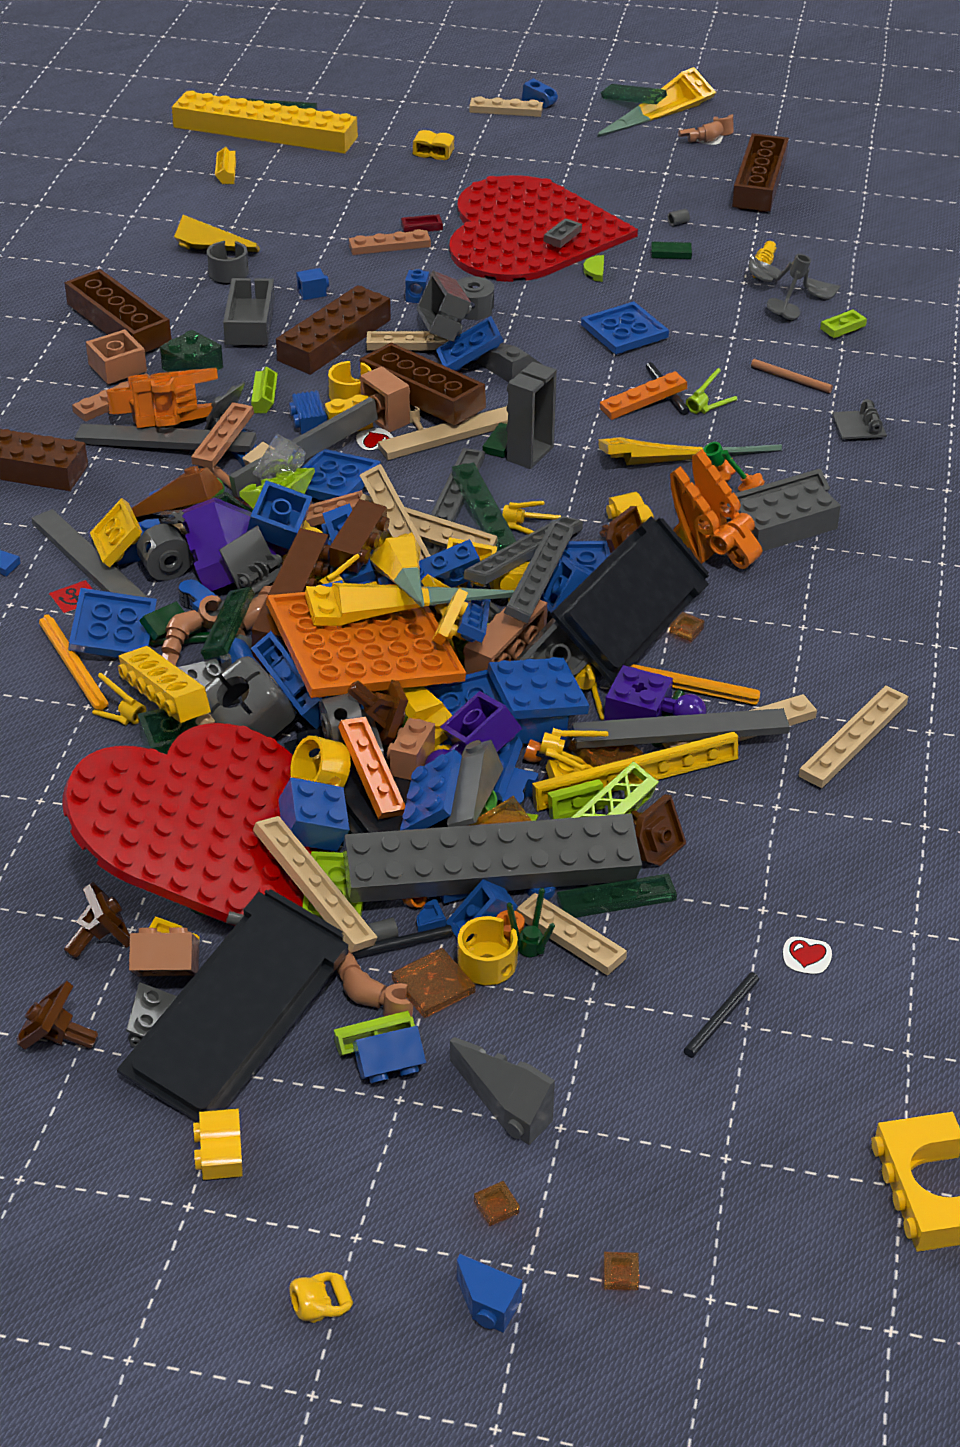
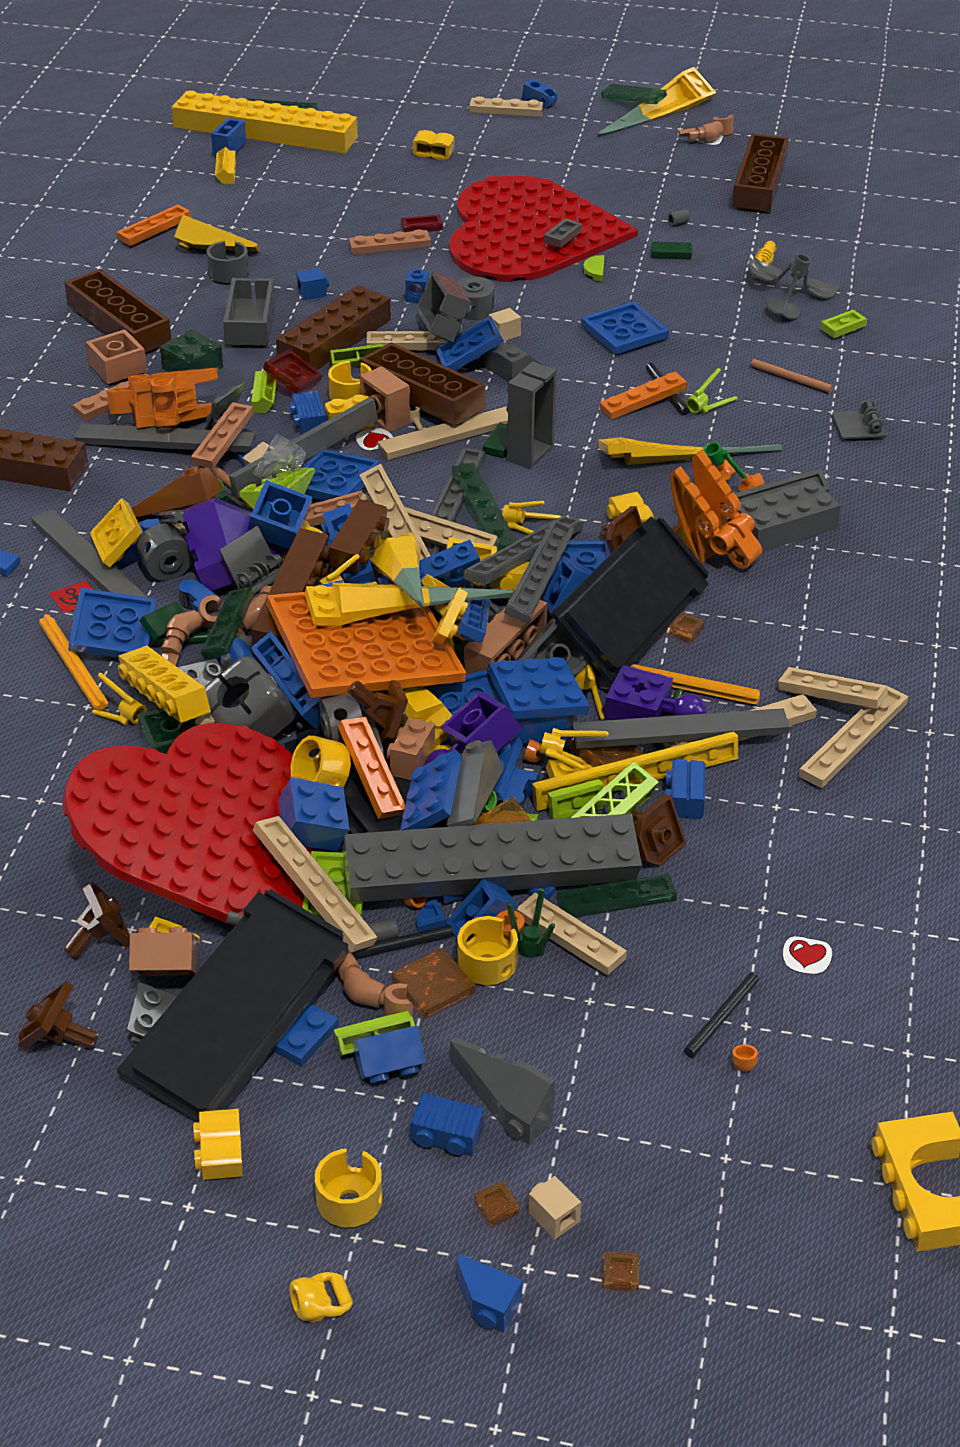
none -> orange plate [116,204,191,246]
none -> blue brick [211,118,246,155]
none -> clear red plate [262,349,323,394]
none -> blue plate [272,1003,339,1067]
none -> yellow piece [315,1149,382,1227]
none -> lime piece [329,344,384,368]
none -> blue brick [410,1093,484,1155]
none -> tan brick [488,308,521,341]
none -> tan brick [528,1176,581,1240]
none -> blue brick [665,759,706,819]
none -> orange hinge [732,1044,758,1072]
none -> tan plate [778,667,888,709]

